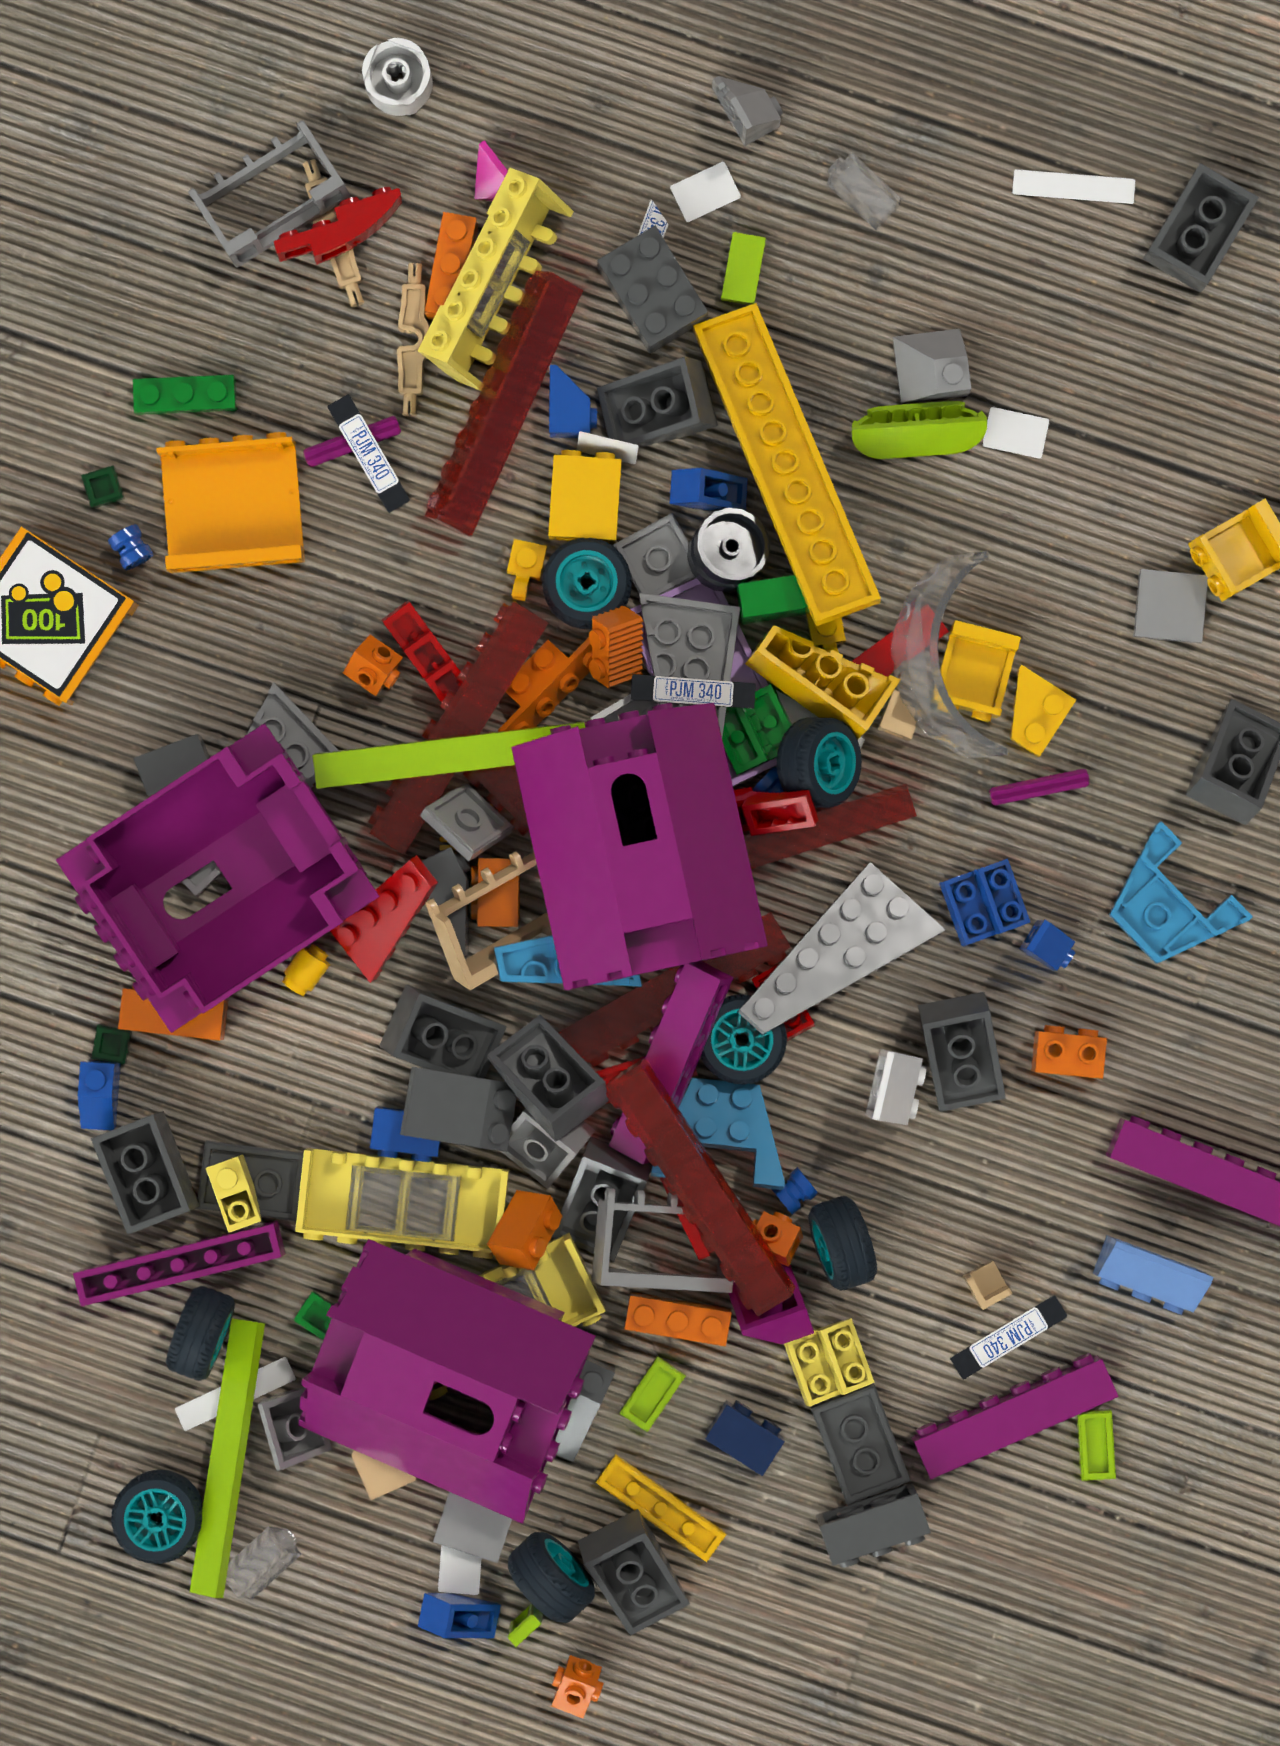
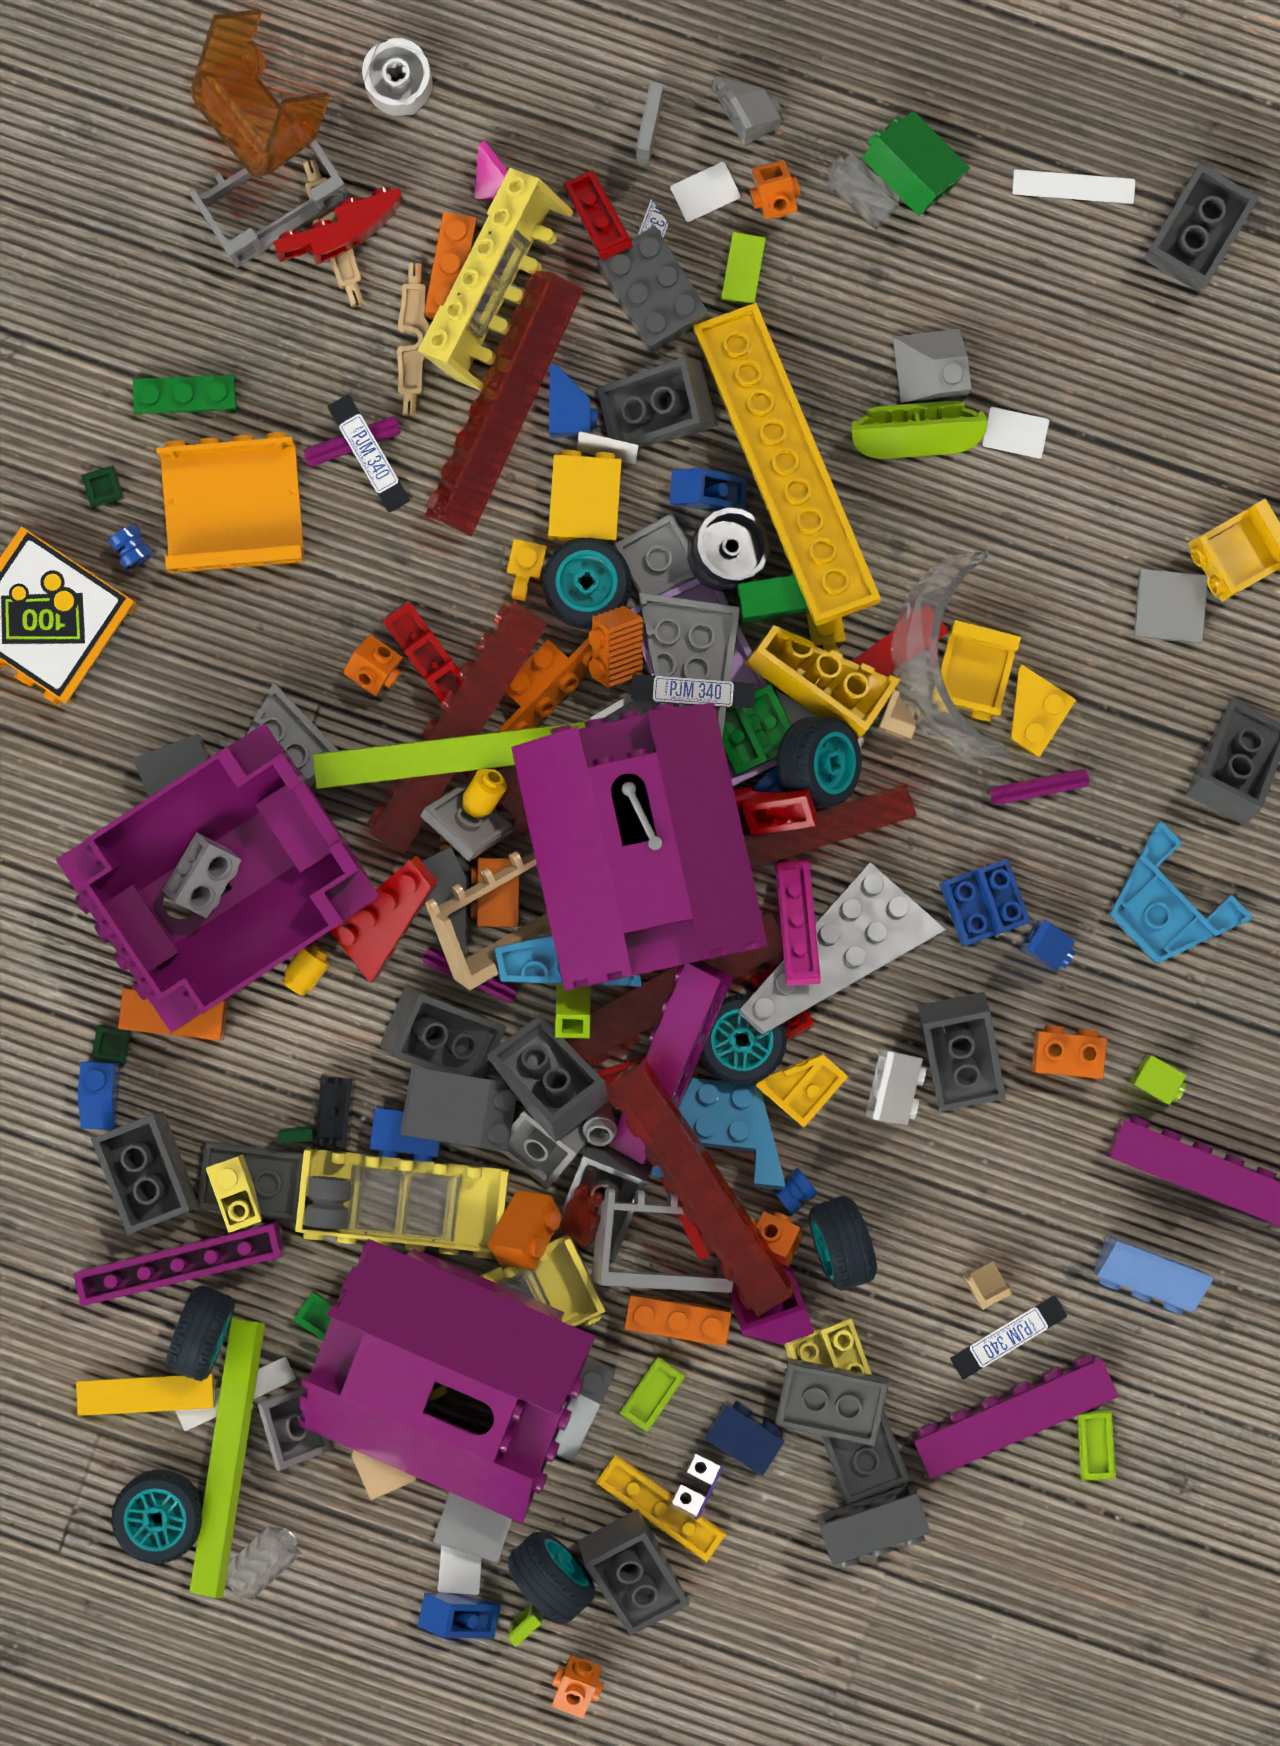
none -> yellow tile [76,1373,215,1416]
none -> light grey brick [162,832,242,918]
none -> clear orange windscreen [191,9,330,177]
none -> dark green tile [278,1126,316,1144]
none -> dark grey wheel [303,1176,352,1229]
none -> black hinge [315,1075,355,1148]
none -> magenta axle [423,947,518,1003]
none -> yellow brick [462,768,507,818]
none -> lime brick [555,984,591,1038]
none -> clear red plate [560,1183,602,1247]
none -> red tile [563,170,633,261]
none -> light grey cone [583,1100,617,1146]
none -> light grey hinge [622,782,662,851]
none -> light grey tile [636,82,664,167]
none -> piece [669,1454,723,1520]
none -> orange brick [750,160,801,220]
none -> yellow wing [754,1053,848,1128]
none -> dark pink tile [775,860,821,986]
none -> dark grey tile [775,1358,889,1447]
none -> green brick [862,111,970,216]
none -> lime brick [1129,1054,1187,1105]

